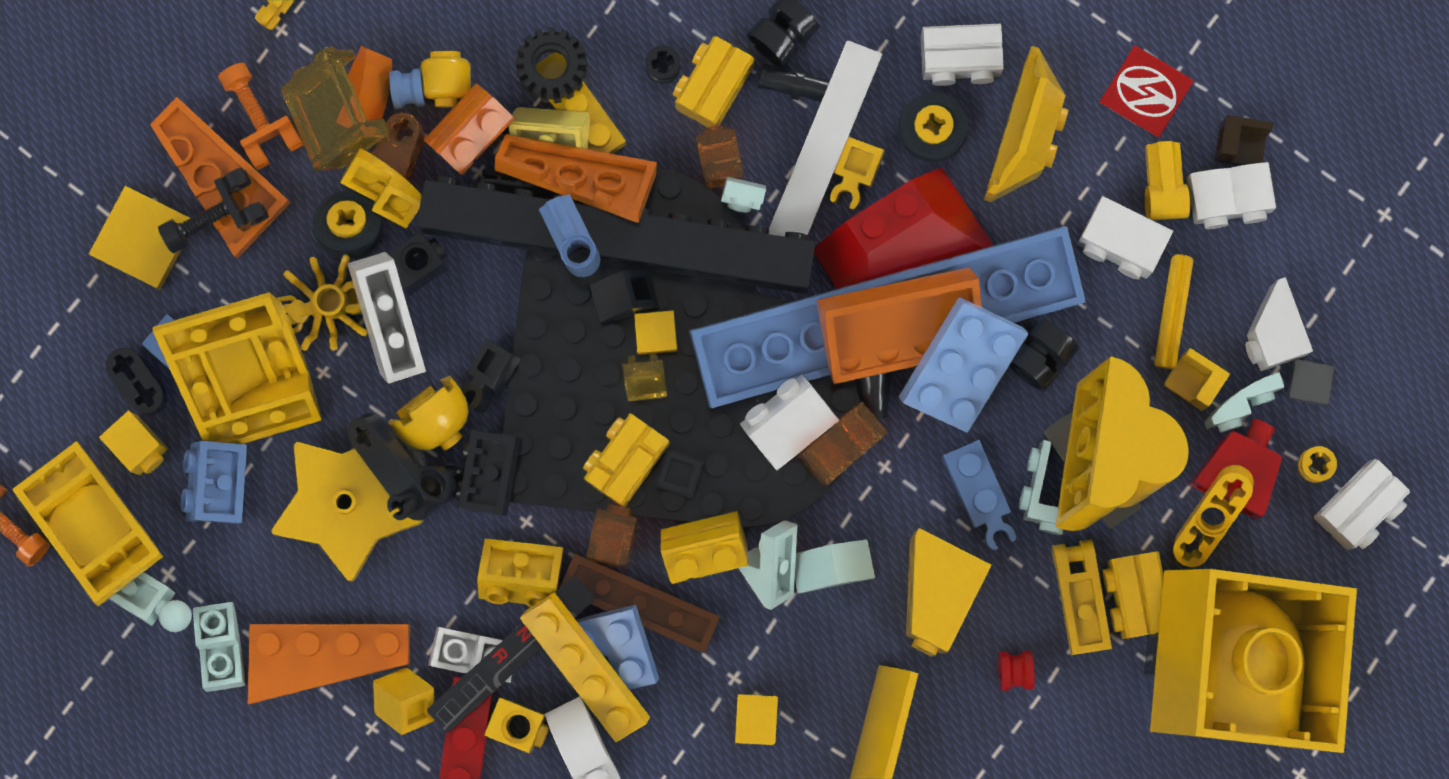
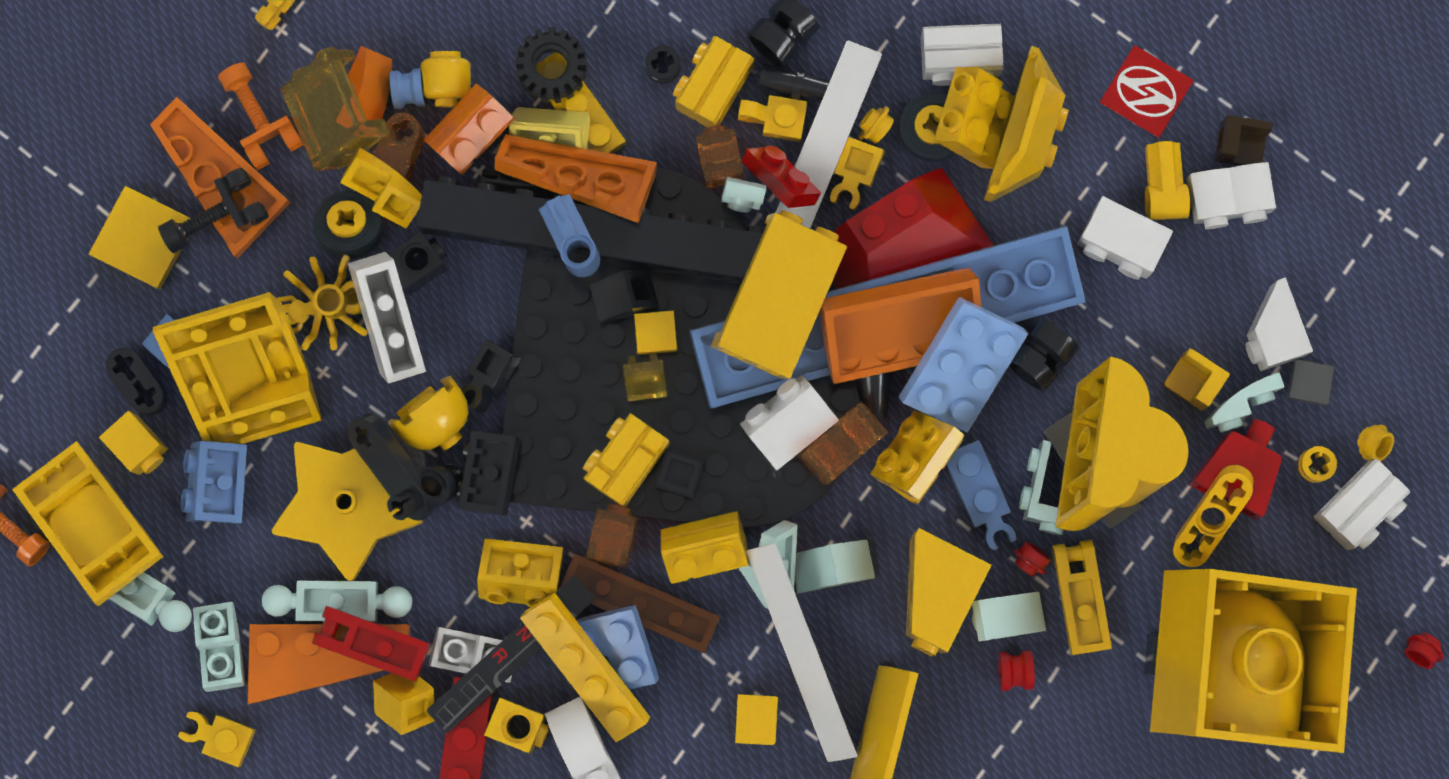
yellow brick [1102,551,1164,639] -> none
yellow axle [1154,254,1194,369] -> none
none -> yellow plate [178,712,256,767]
none -> light aqua plate [262,581,412,622]
none -> red plate [312,606,431,682]
none -> yellow panel [710,210,847,379]
none -> yellow plate [737,95,807,142]
none -> red plate [741,146,821,208]
none -> white sticker [746,543,857,762]
none -> yellow plate [858,106,894,144]
none -> yellow plate [870,410,964,505]
none -> yellow plate [934,67,1015,169]
none -> light aqua slope [972,592,1046,641]
none -> red plate [1014,541,1051,577]
none -> yellow plate [1357,424,1394,461]
none -> red plate [1404,633,1444,669]

